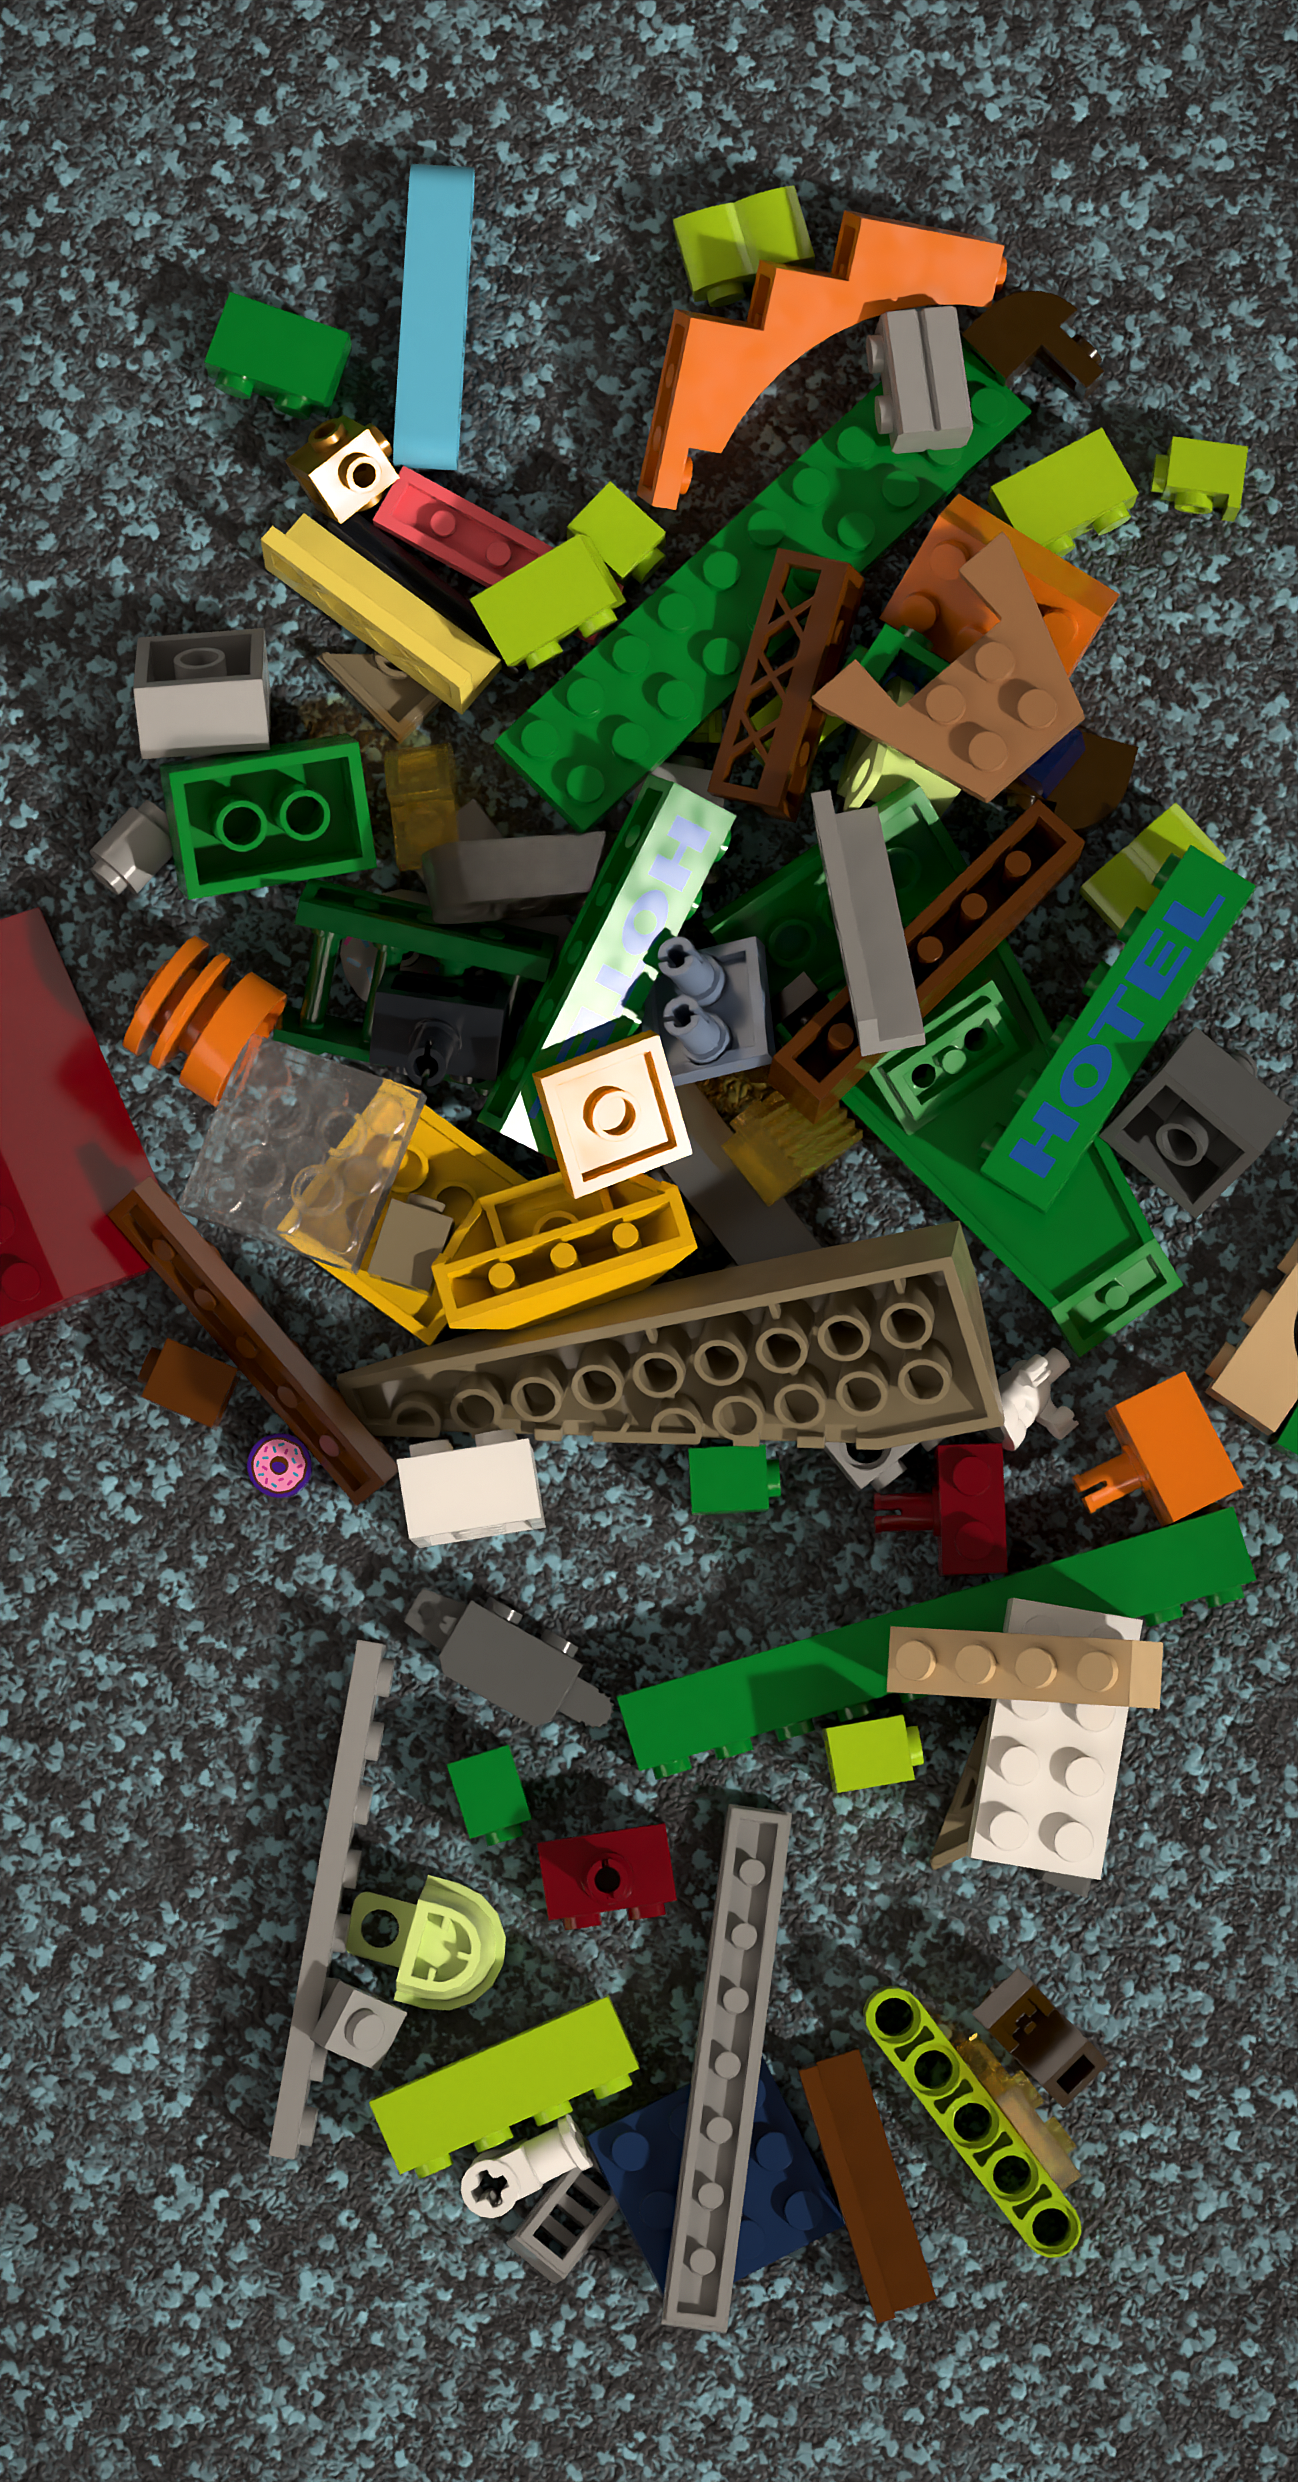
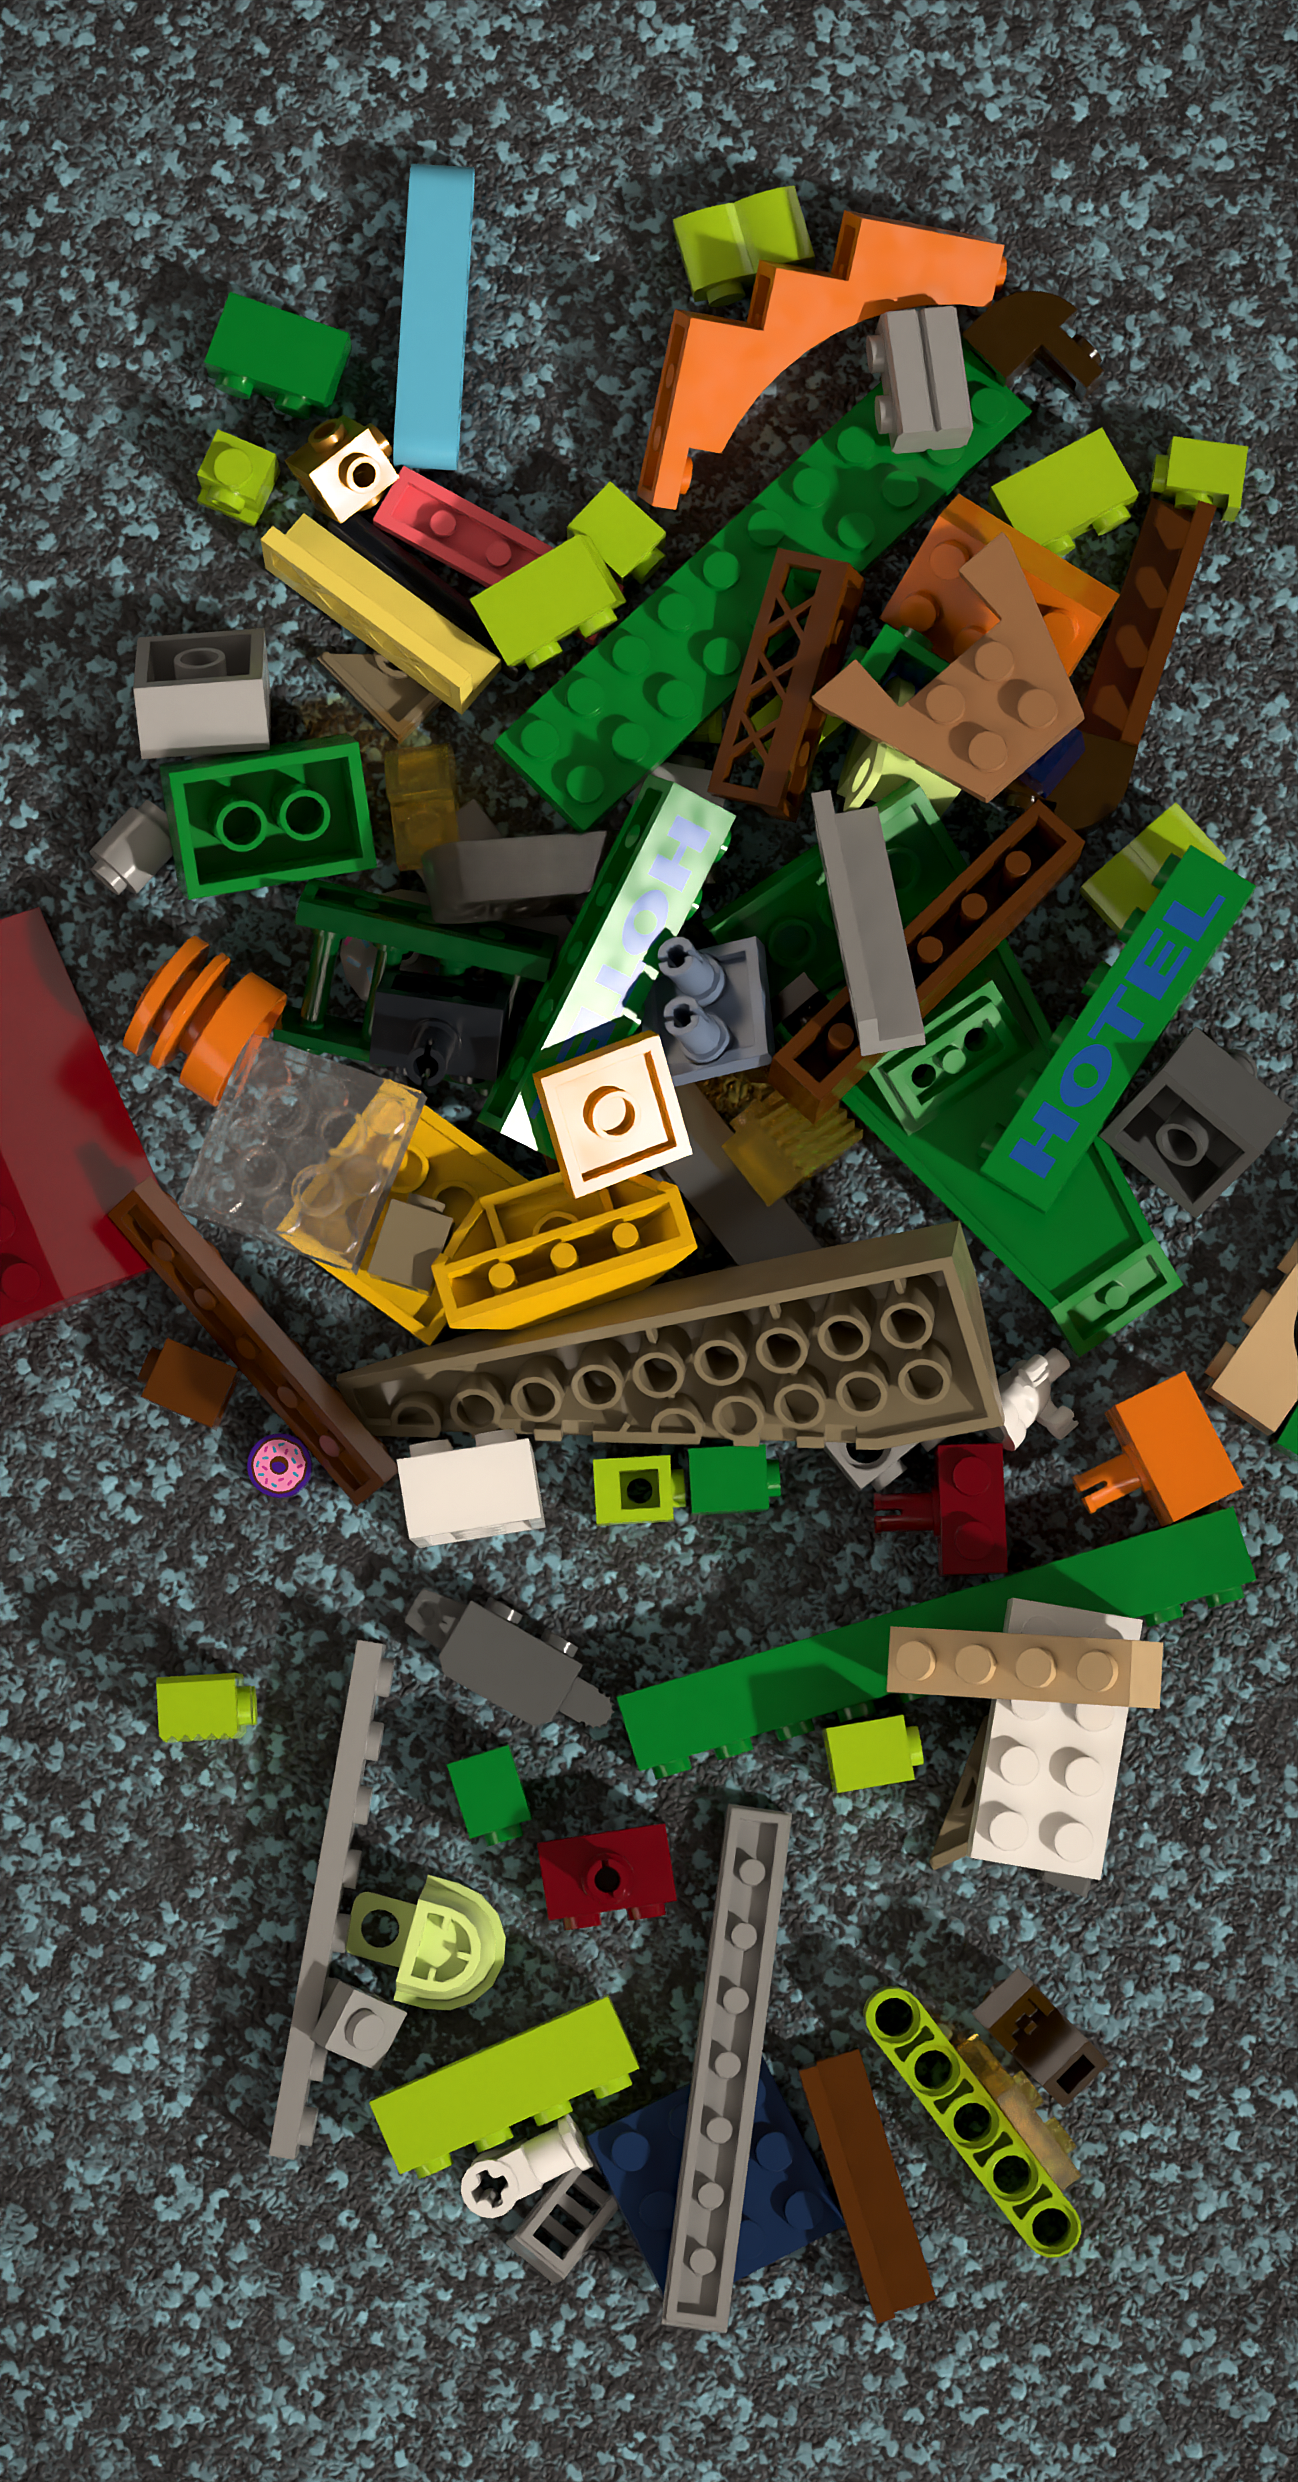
none -> lime brick [156,1673,258,1743]
none -> lime brick [197,429,280,528]
none -> lime brick [593,1455,686,1526]
none -> reddish brown fence [1072,498,1217,747]

